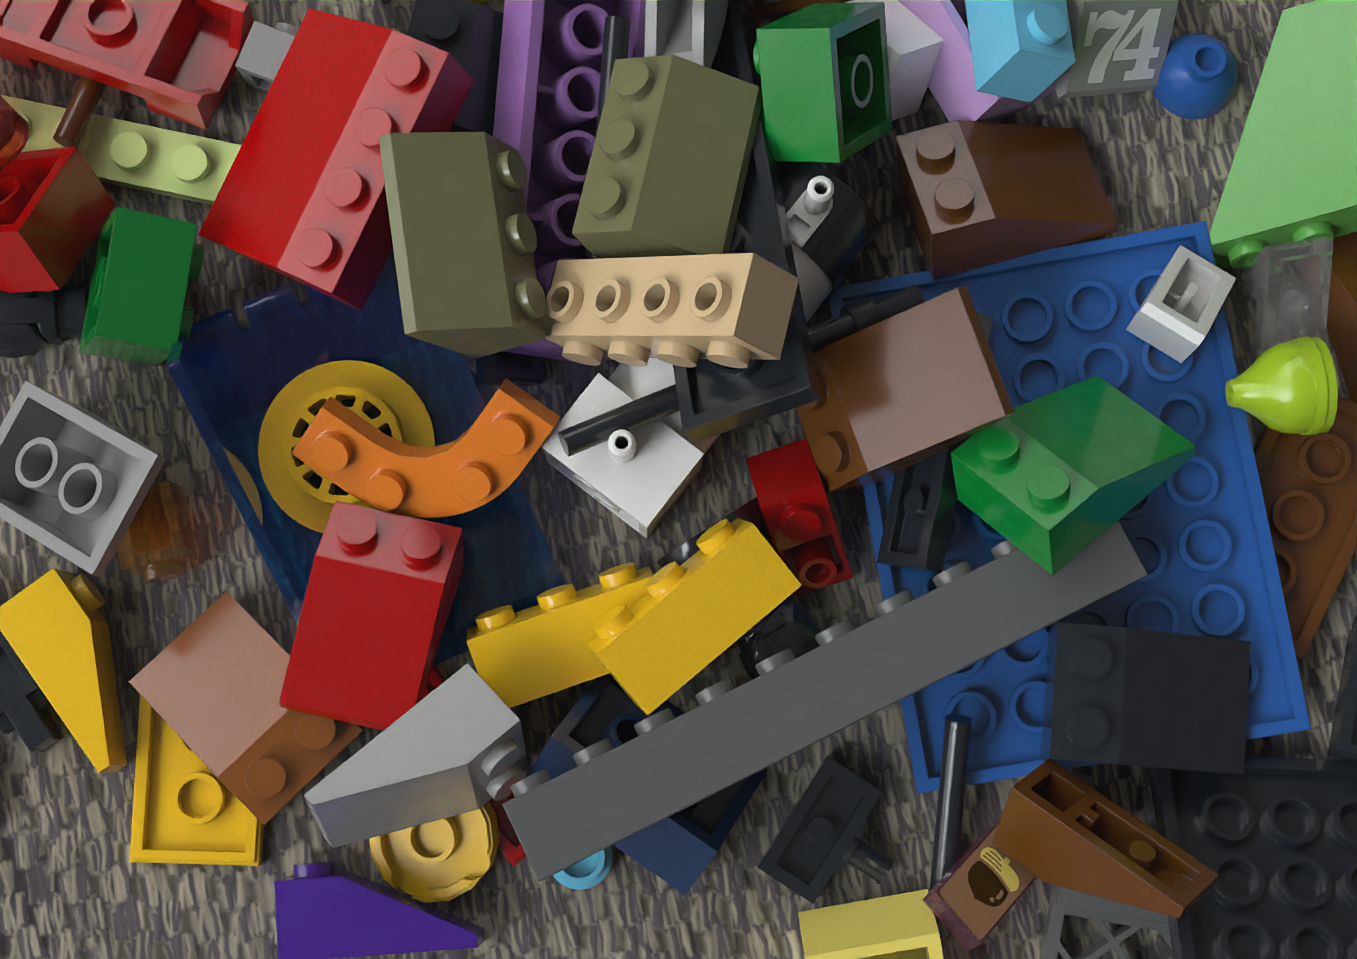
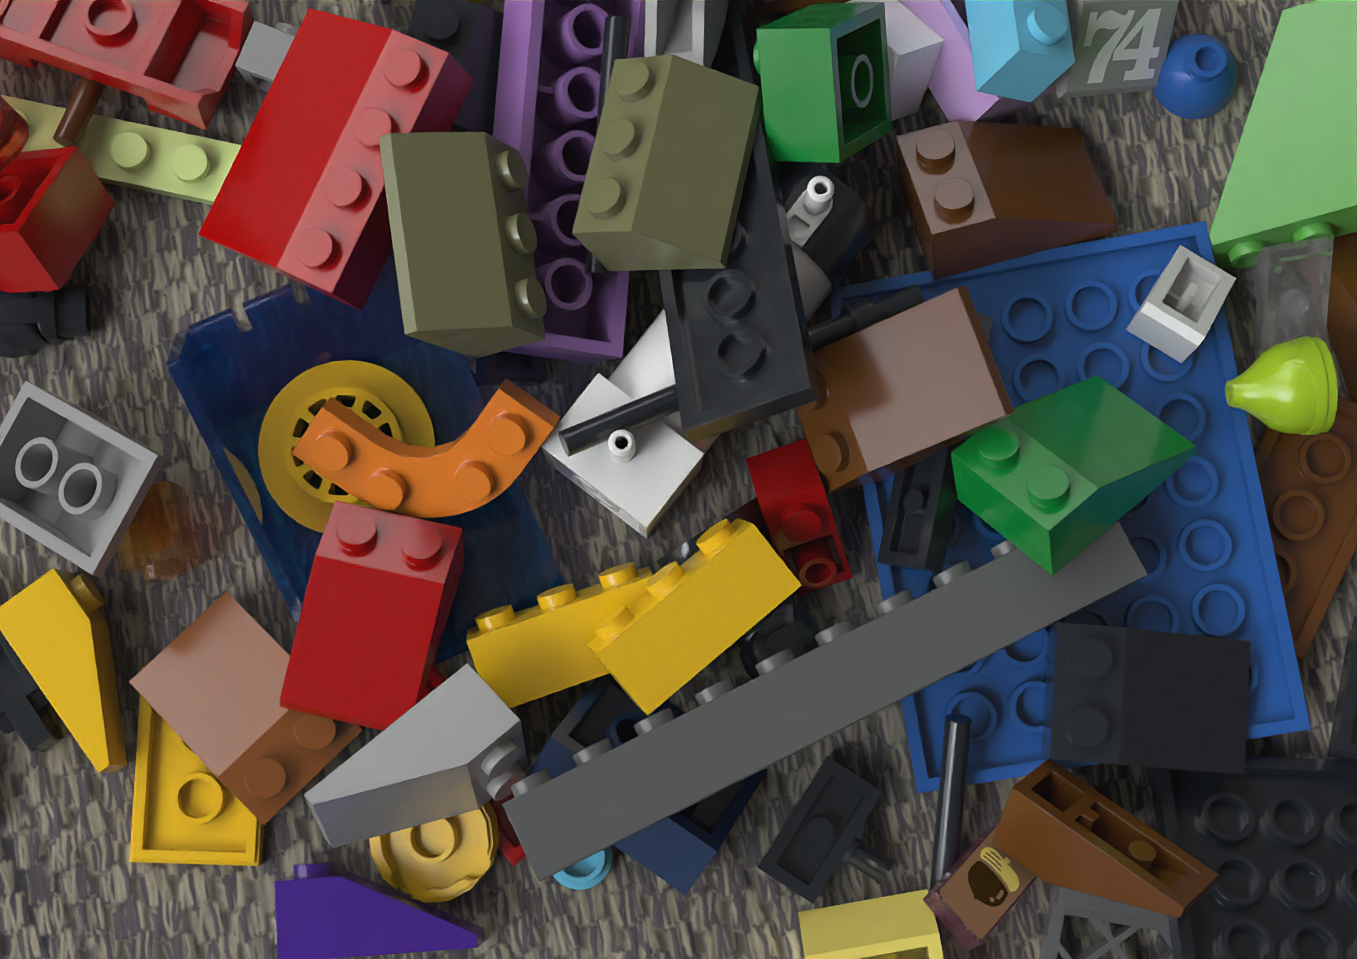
green brick [79,207,204,366] -> none
tan brick [543,253,799,368] -> none

